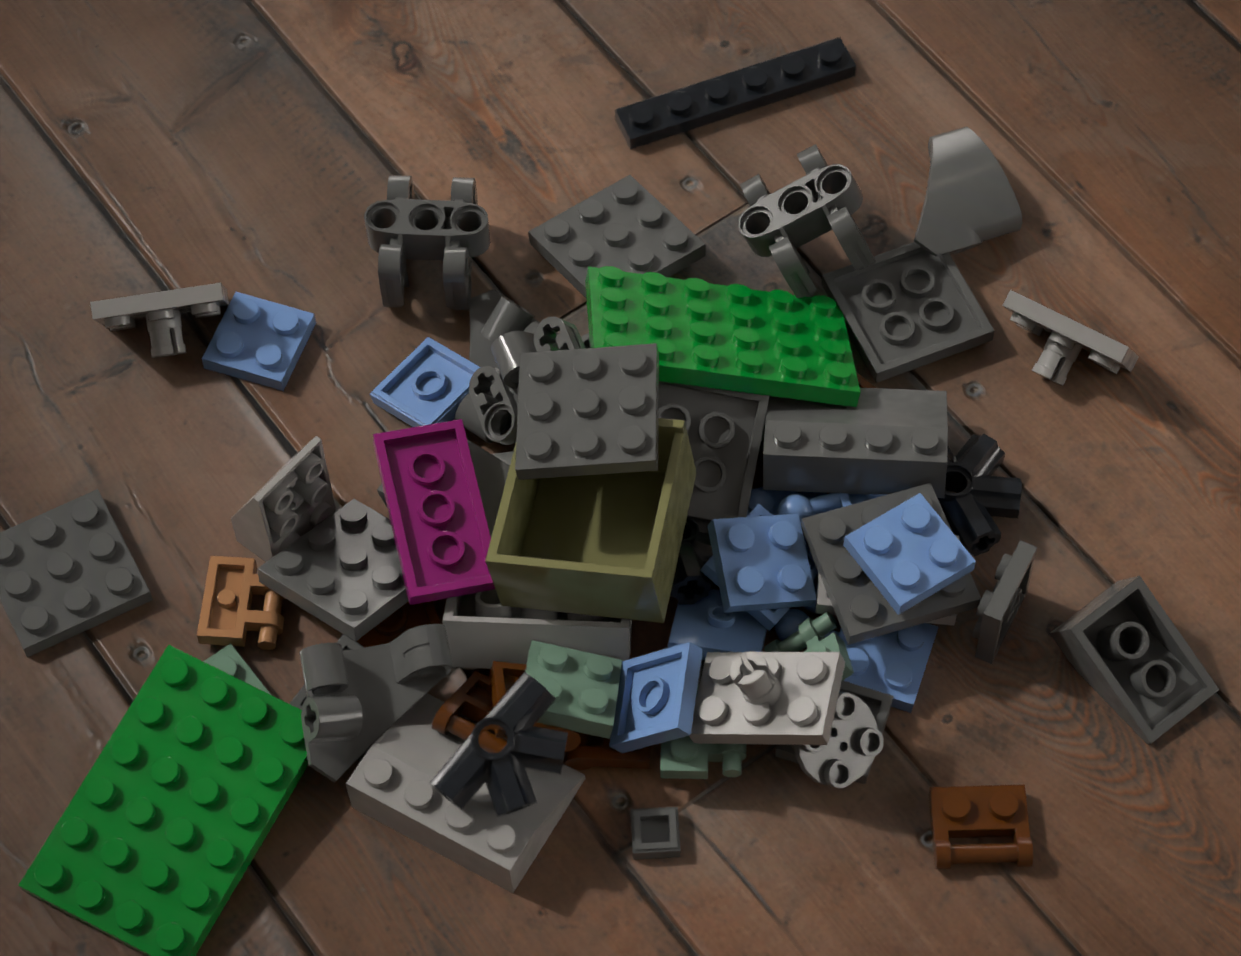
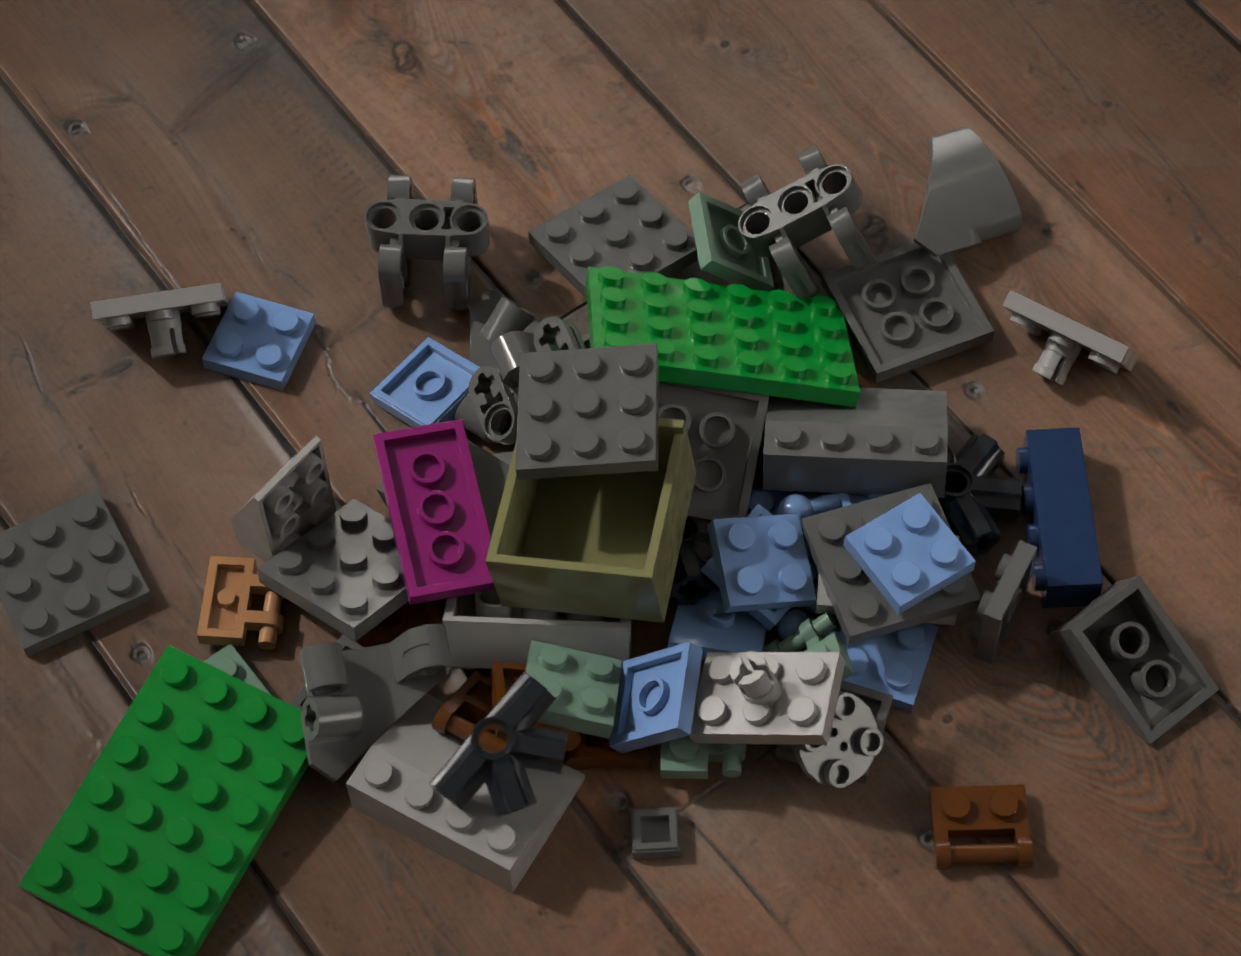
black plate [615,37,856,150] -> none
none -> sand green plate [688,192,774,291]
none -> dark blue brick [1016,428,1103,608]

